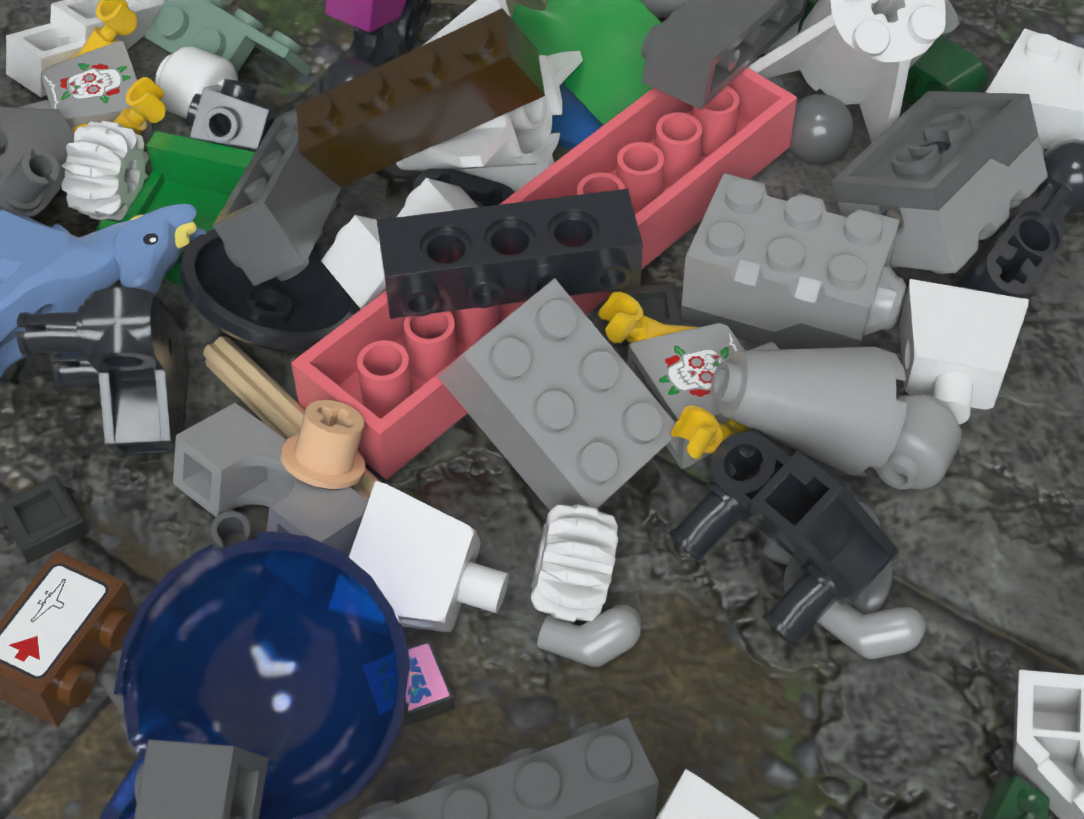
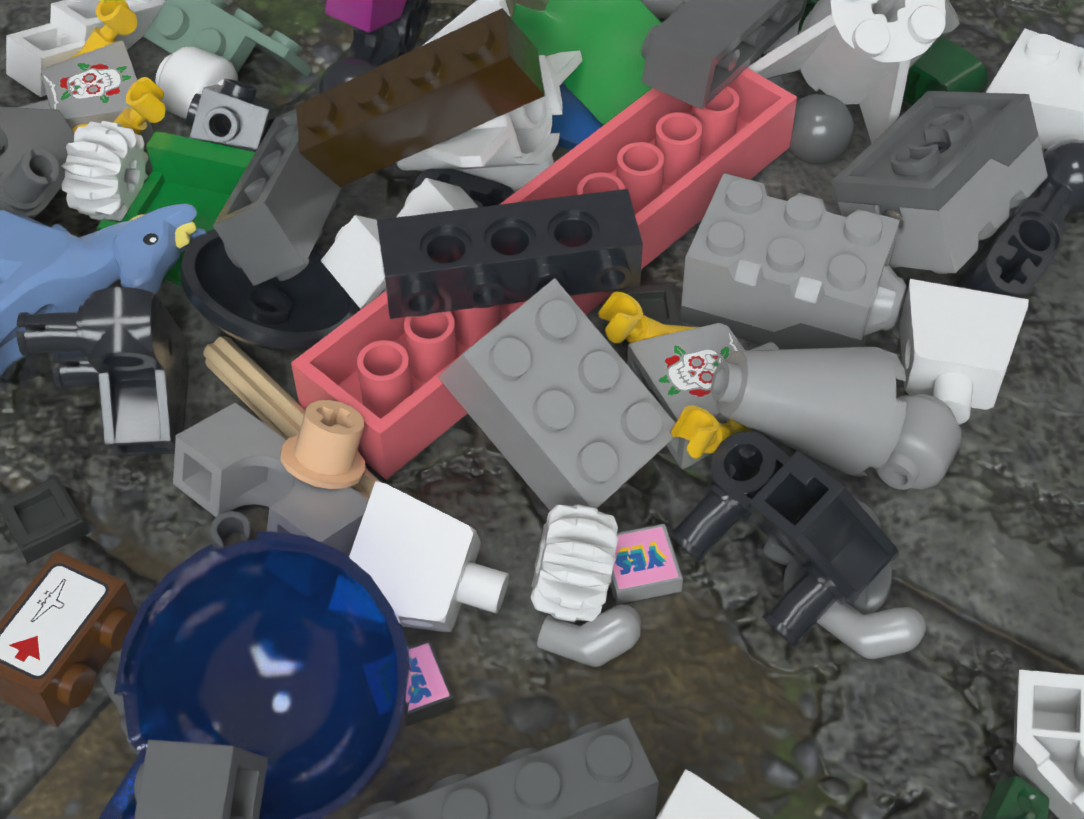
none -> tile [610,524,683,605]

